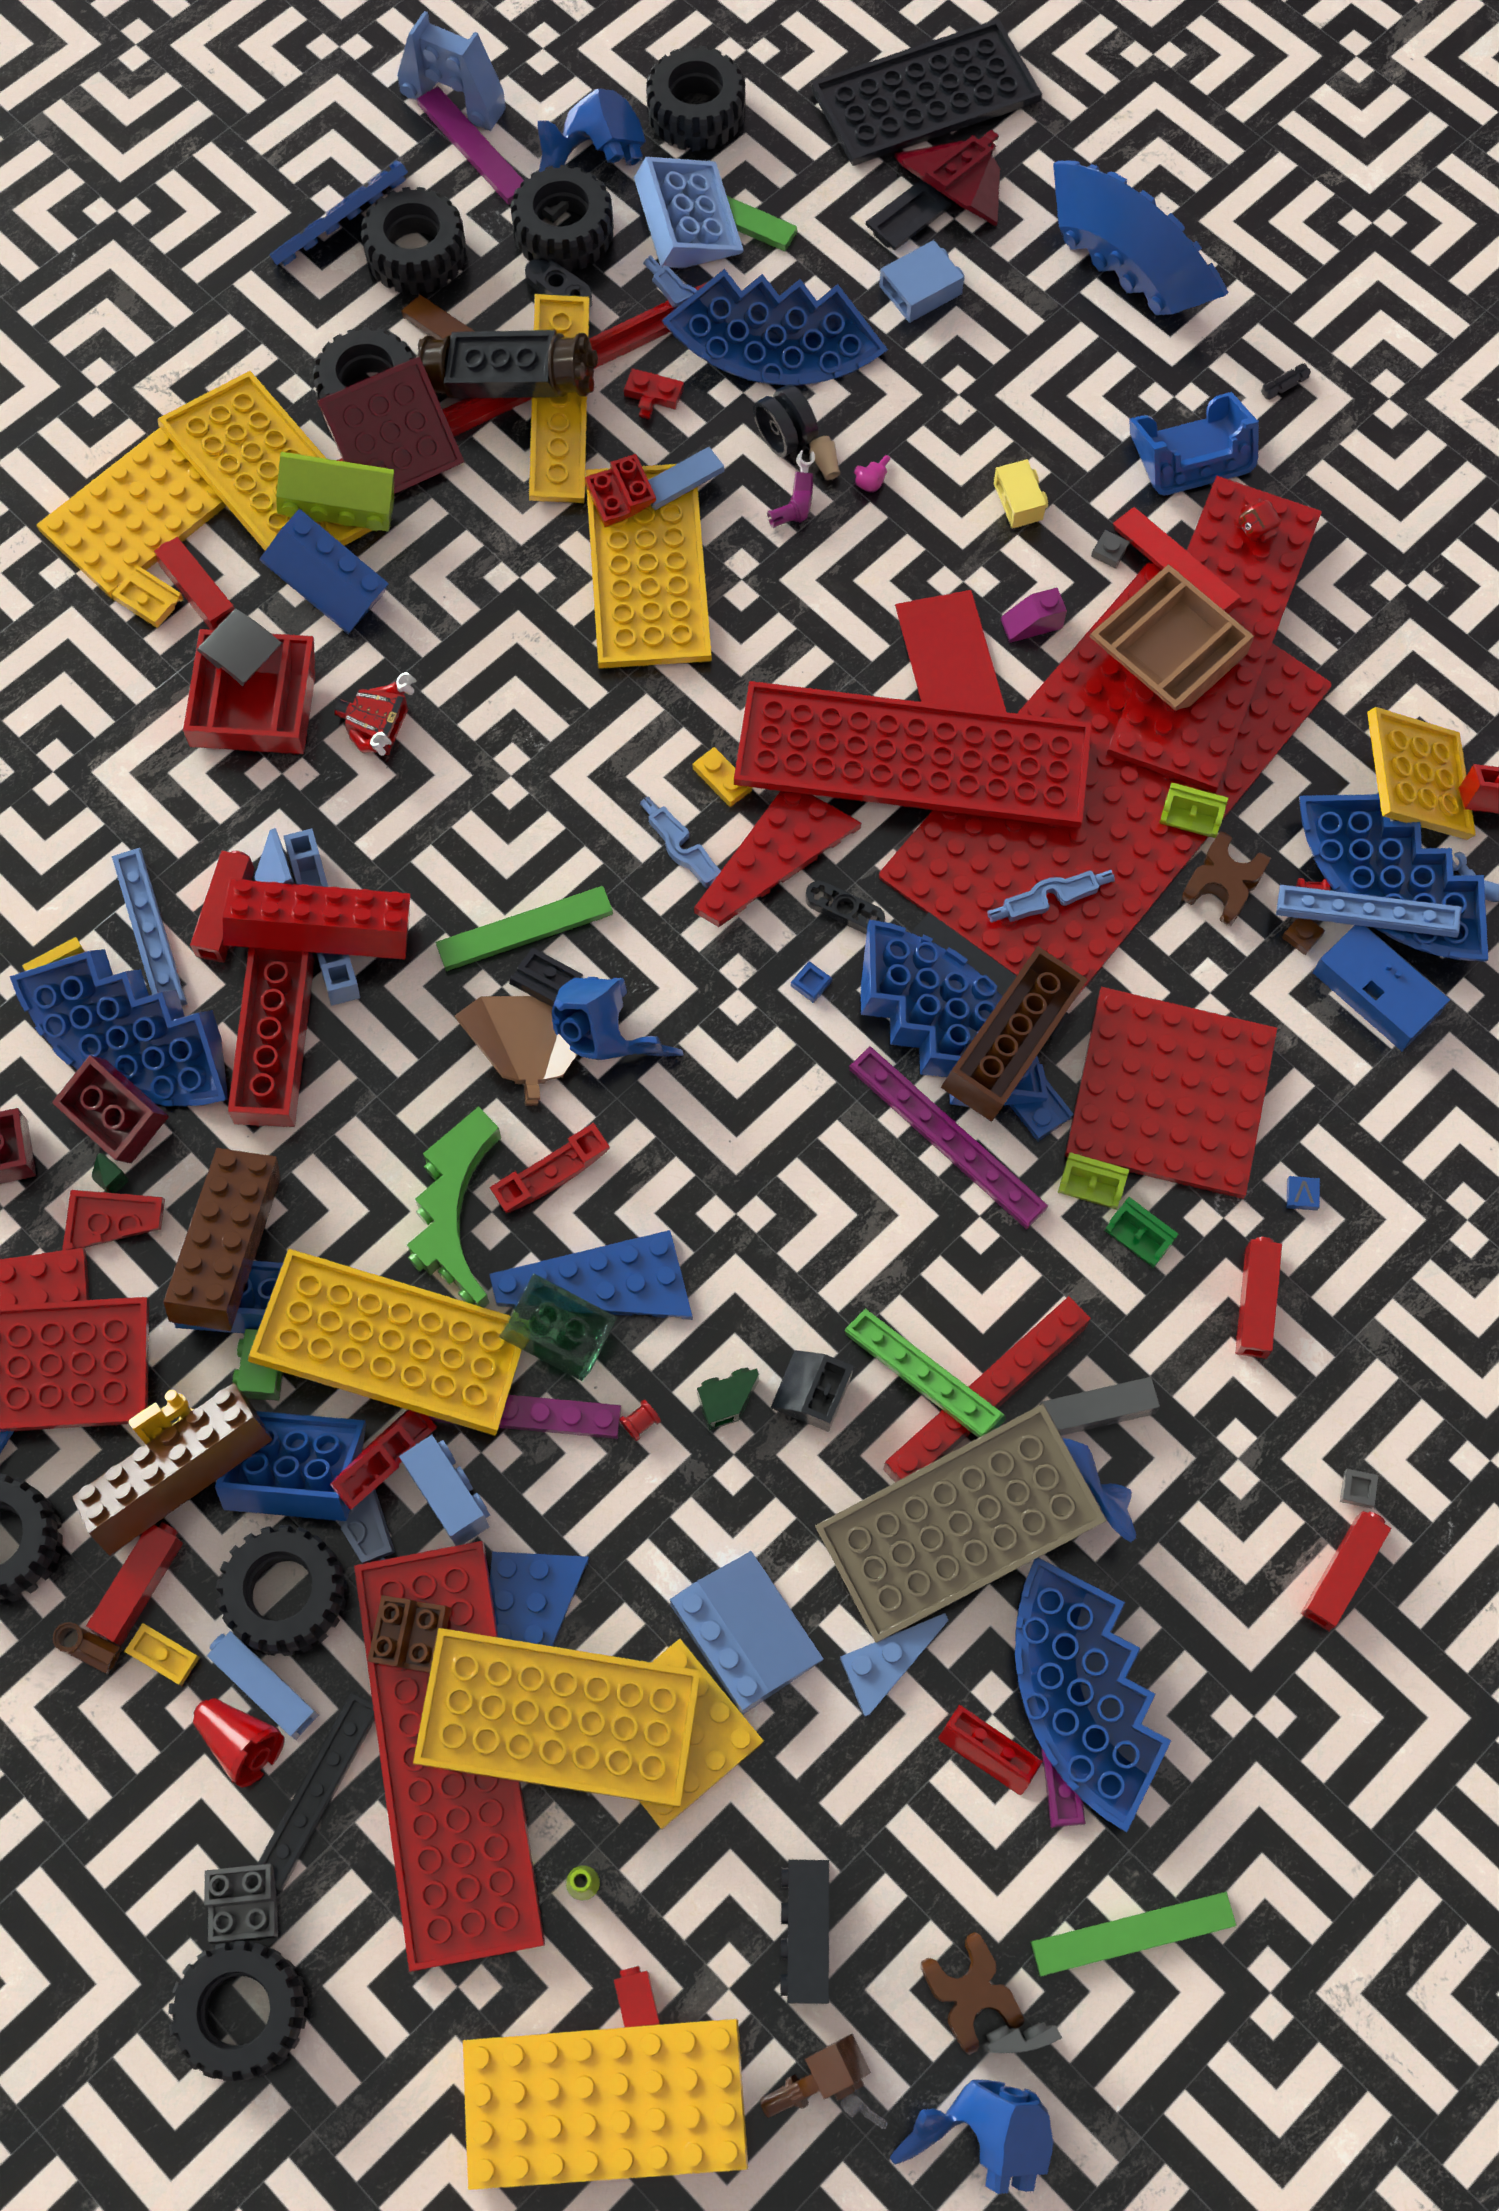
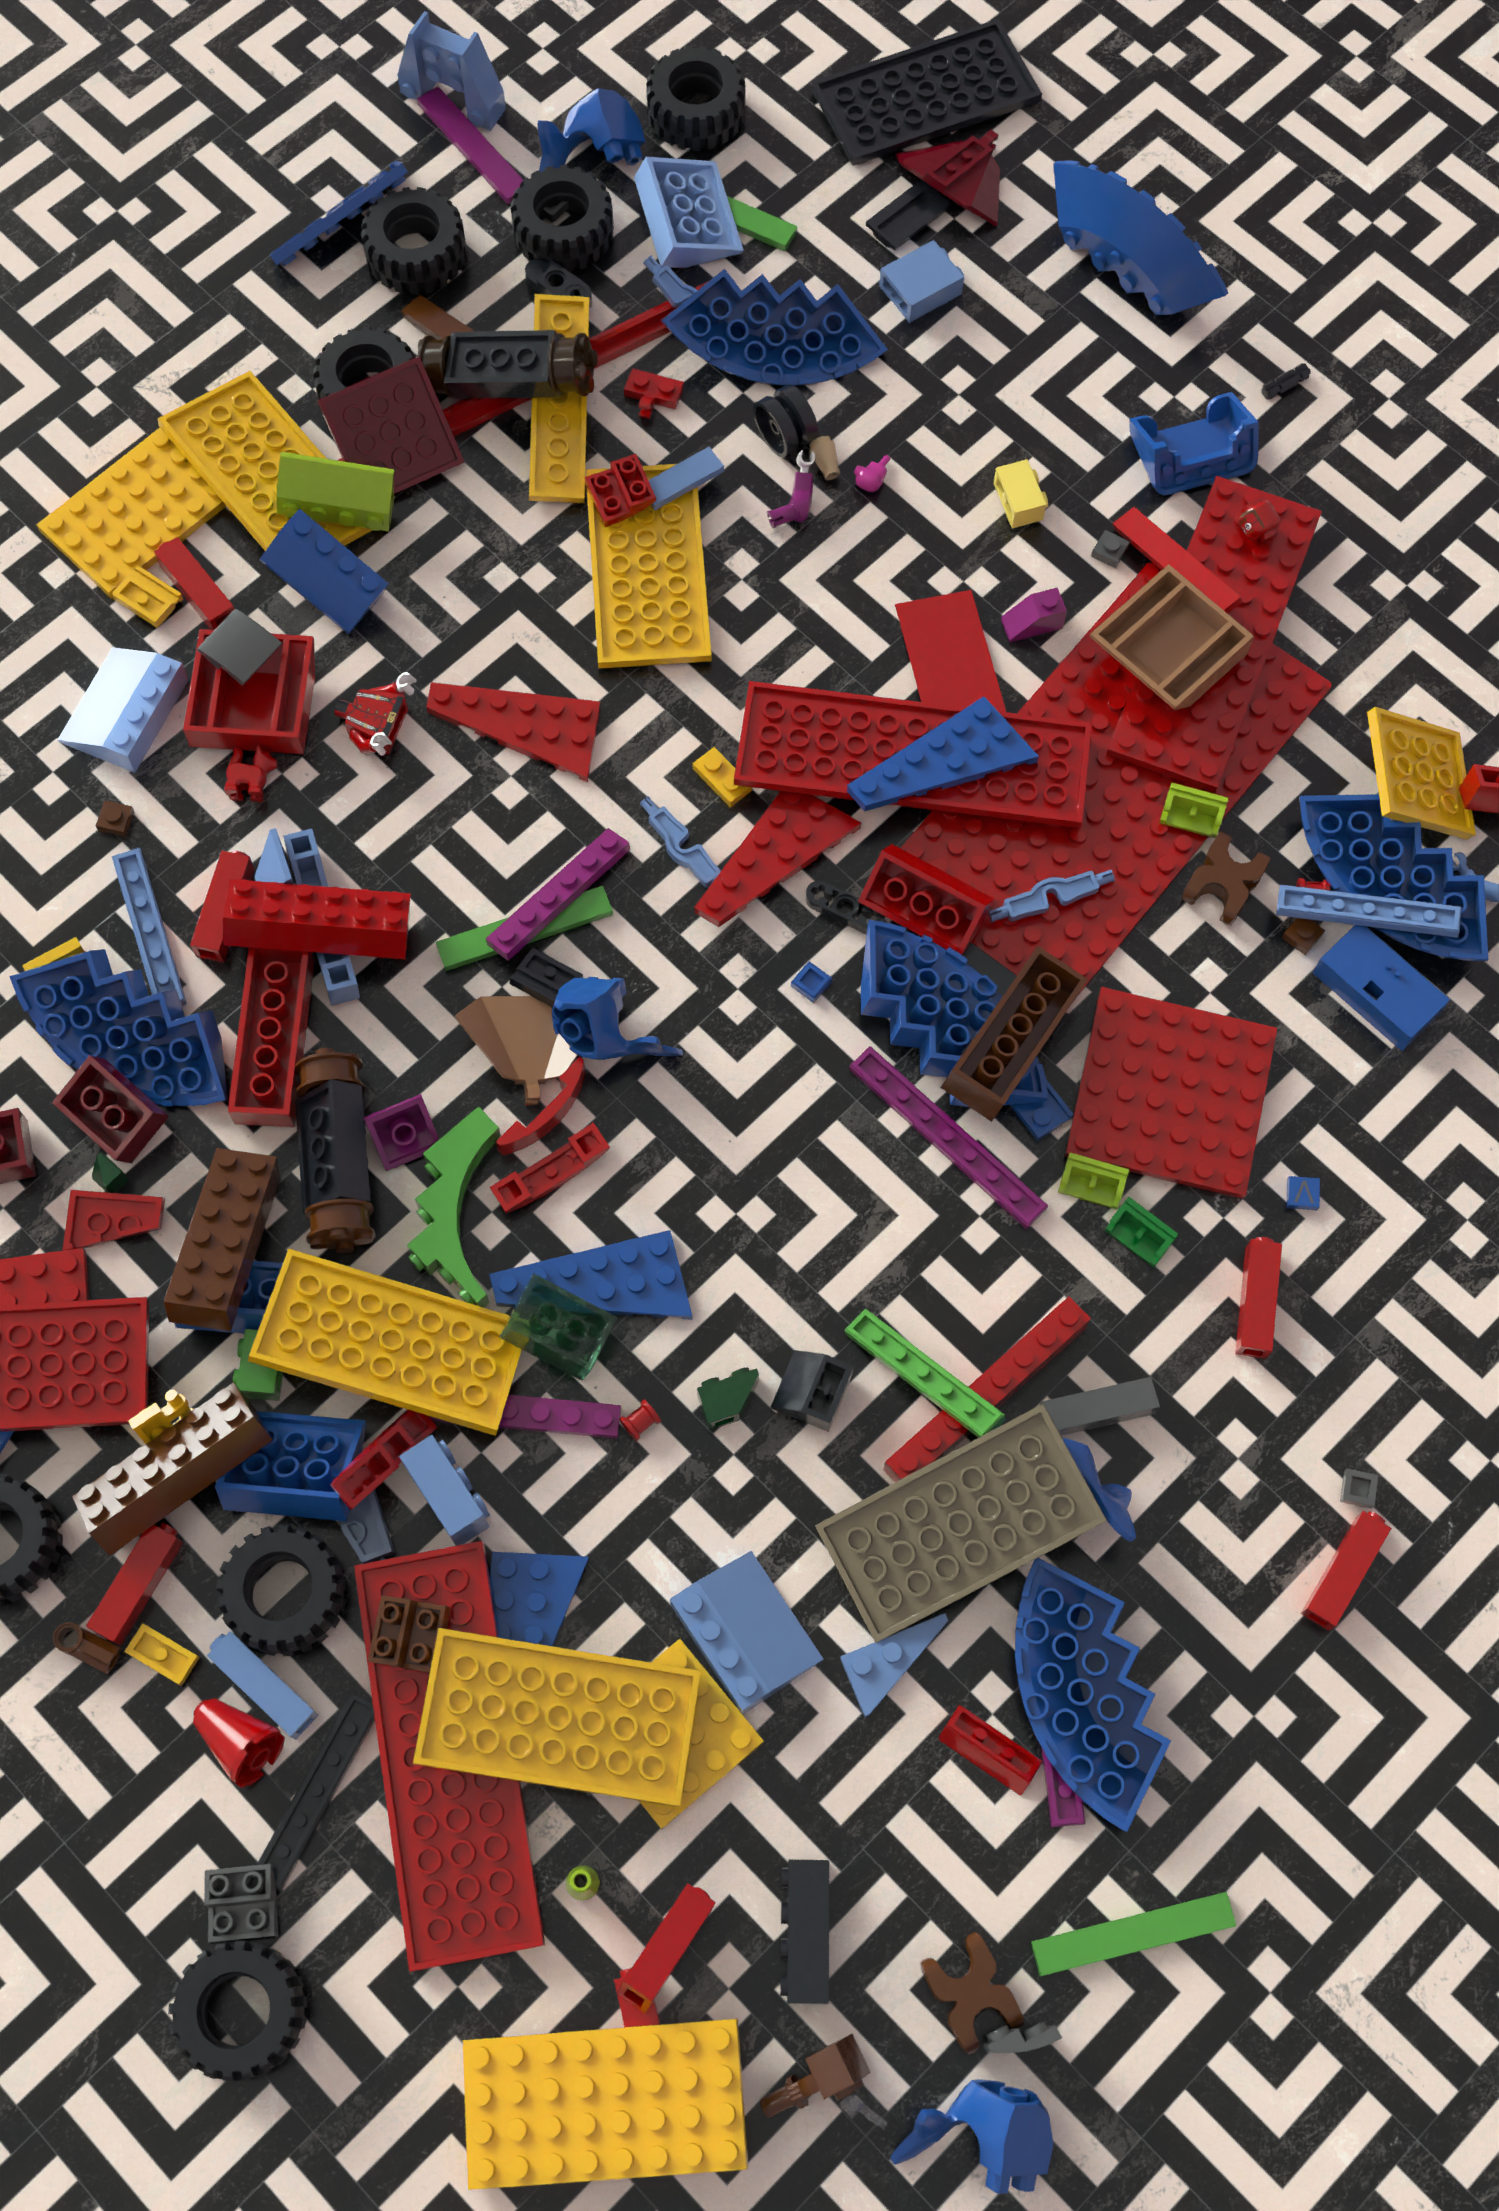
none -> light blue slope [58,648,189,773]
none -> reddish brown plate [95,800,135,837]
none -> red animal [224,745,278,803]
none -> black brick [295,1048,376,1253]
none -> magenta slope [364,1094,439,1171]
none -> red wing [426,682,600,782]
none -> magenta plate [486,828,630,961]
none -> red slope [496,1056,586,1155]
none -> red brick [617,1883,716,2014]
none -> blue wing [847,696,1039,812]
none -> red slope [858,844,995,956]

